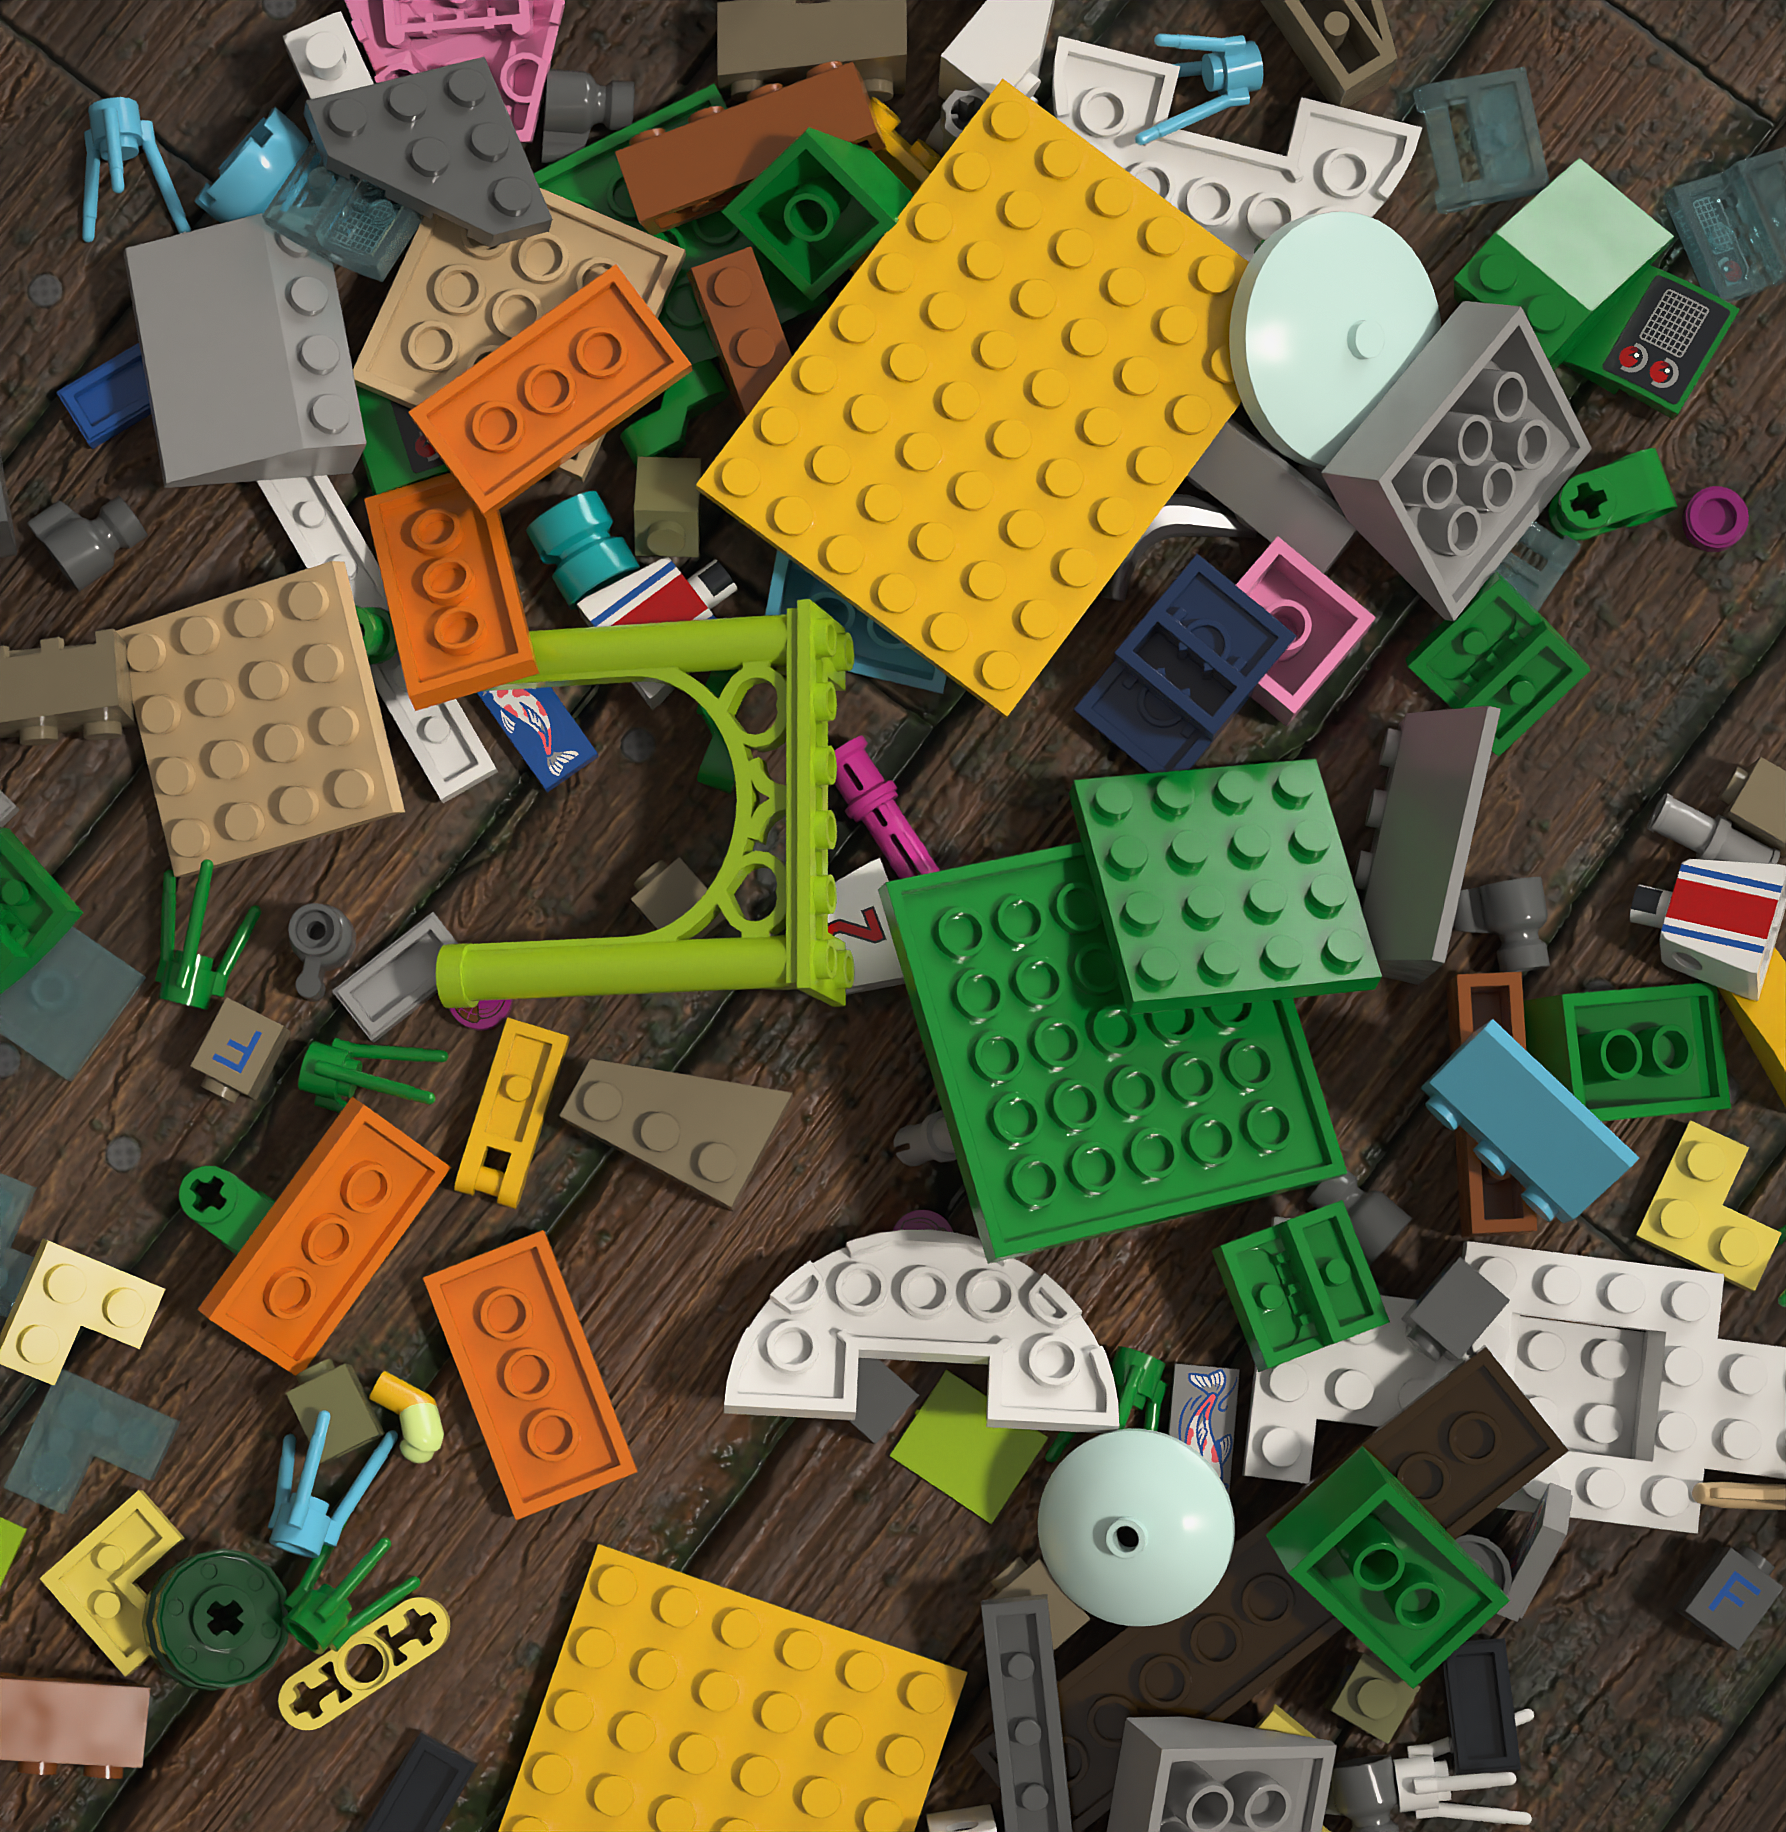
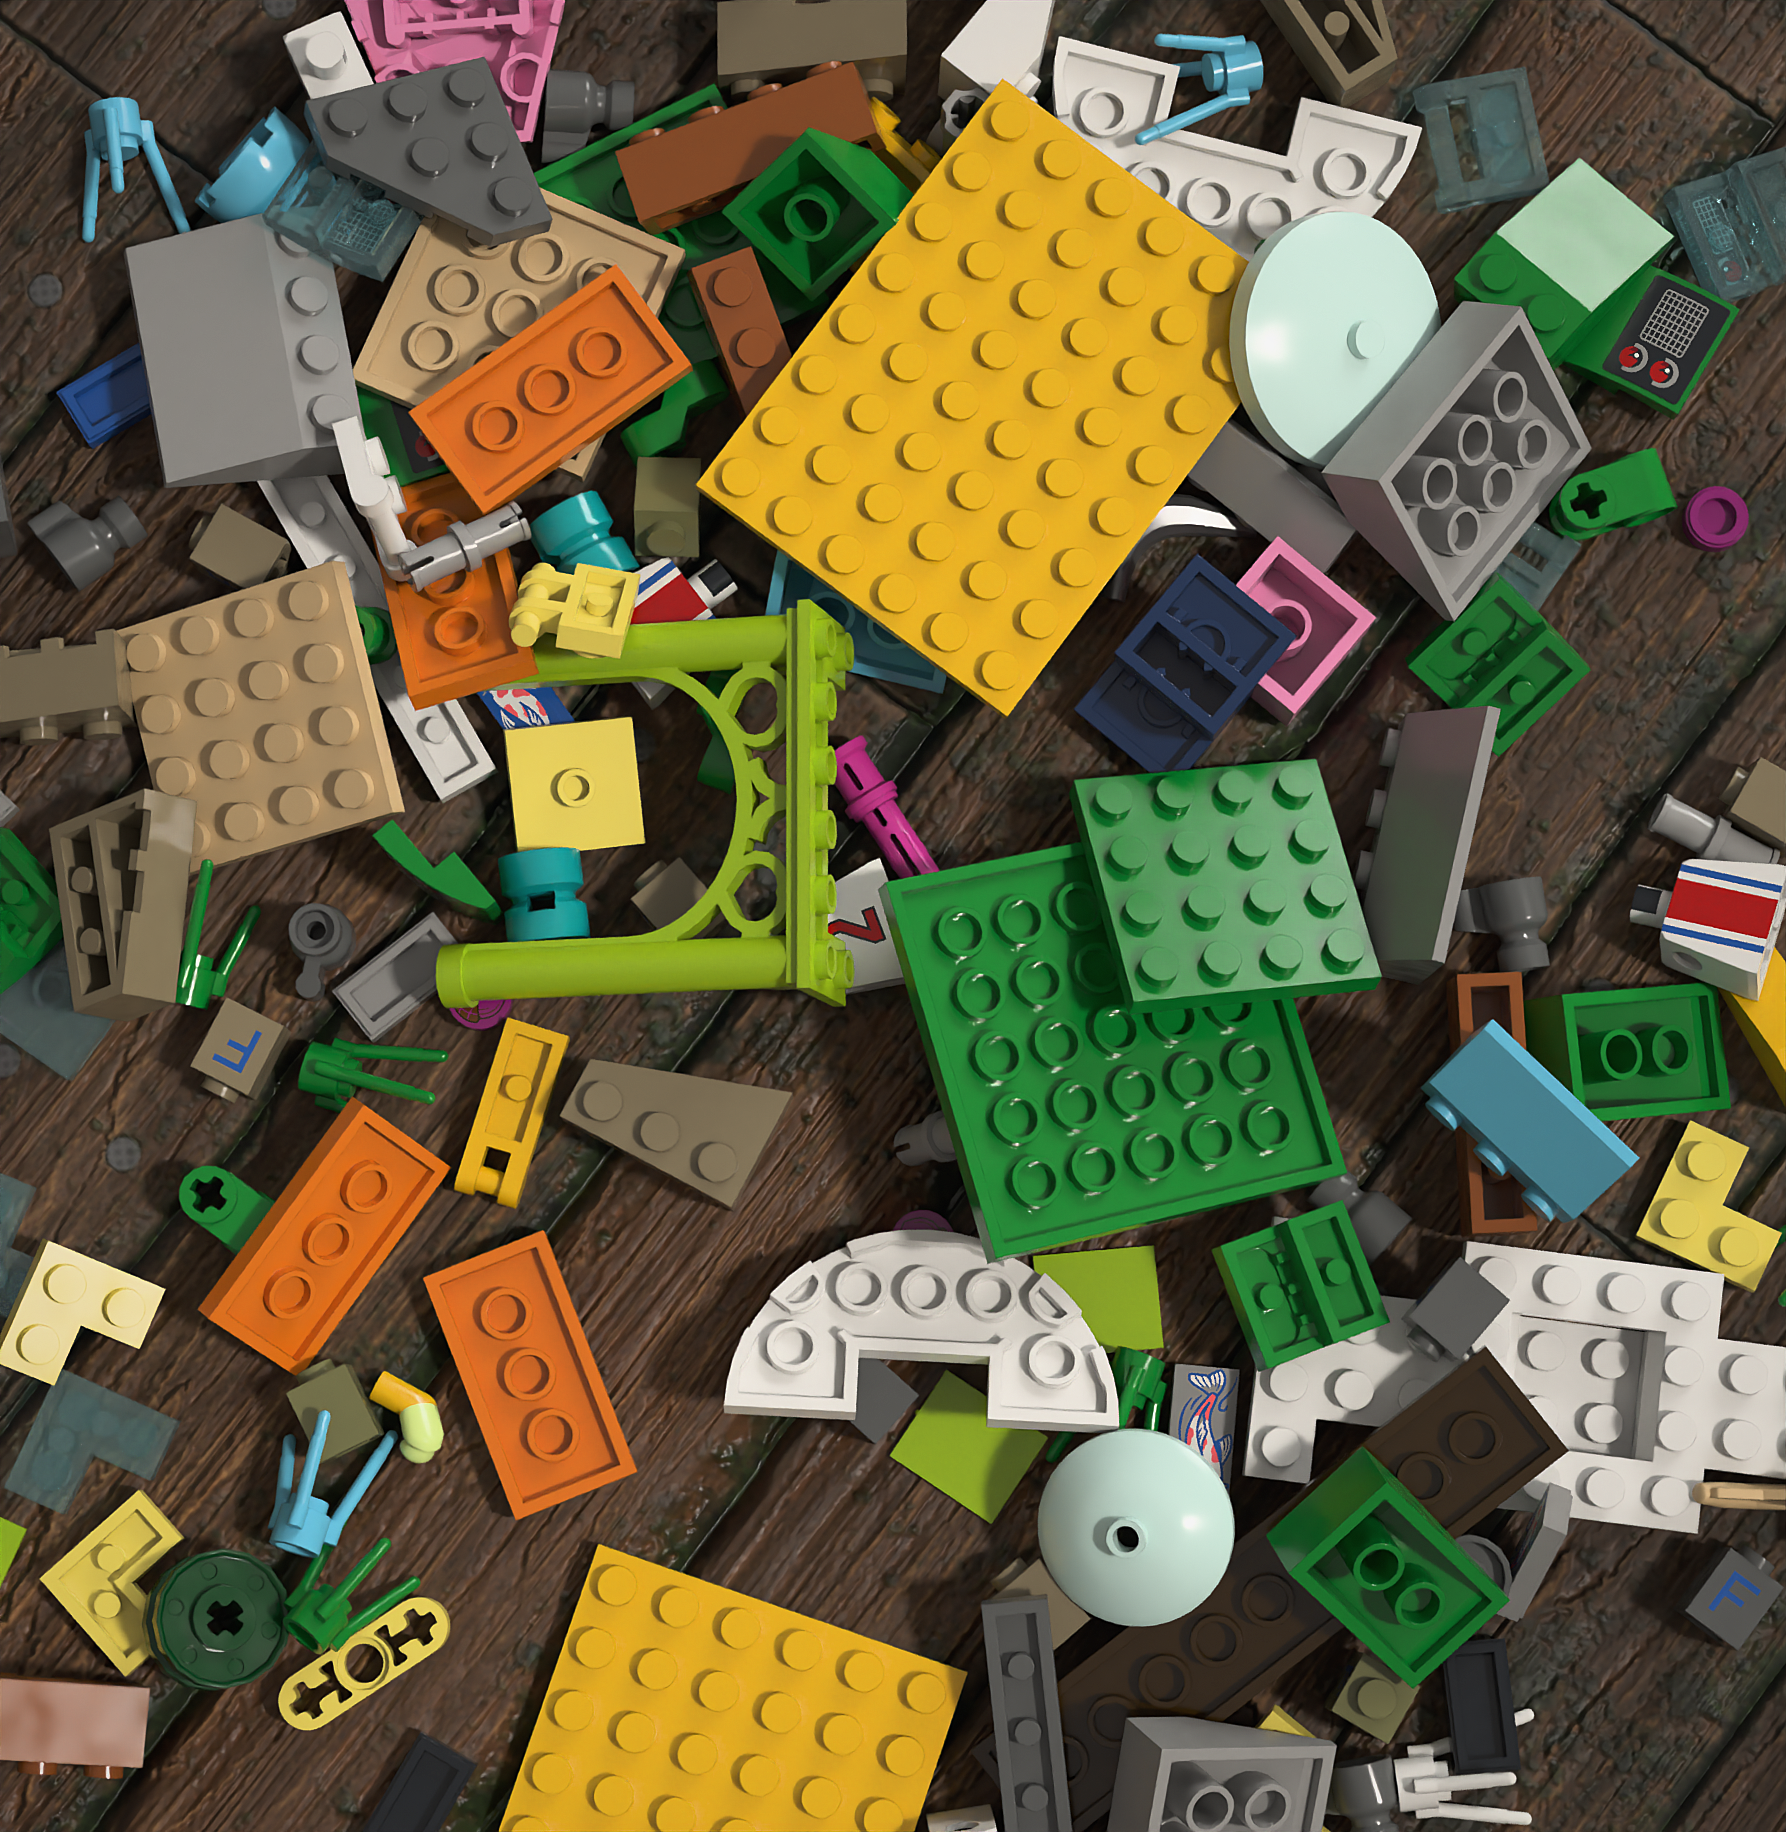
none -> dark tan wedge [49,788,197,1022]
none -> dark tan brick [189,504,295,592]
none -> white plate [332,416,417,582]
none -> green slope [372,819,504,926]
none -> light grey pin [398,501,531,593]
none -> teal wheel [497,847,591,942]
none -> light yellow plate [503,716,645,853]
none -> light yellow plate [509,563,641,659]
none -> lime window [1032,1245,1164,1353]

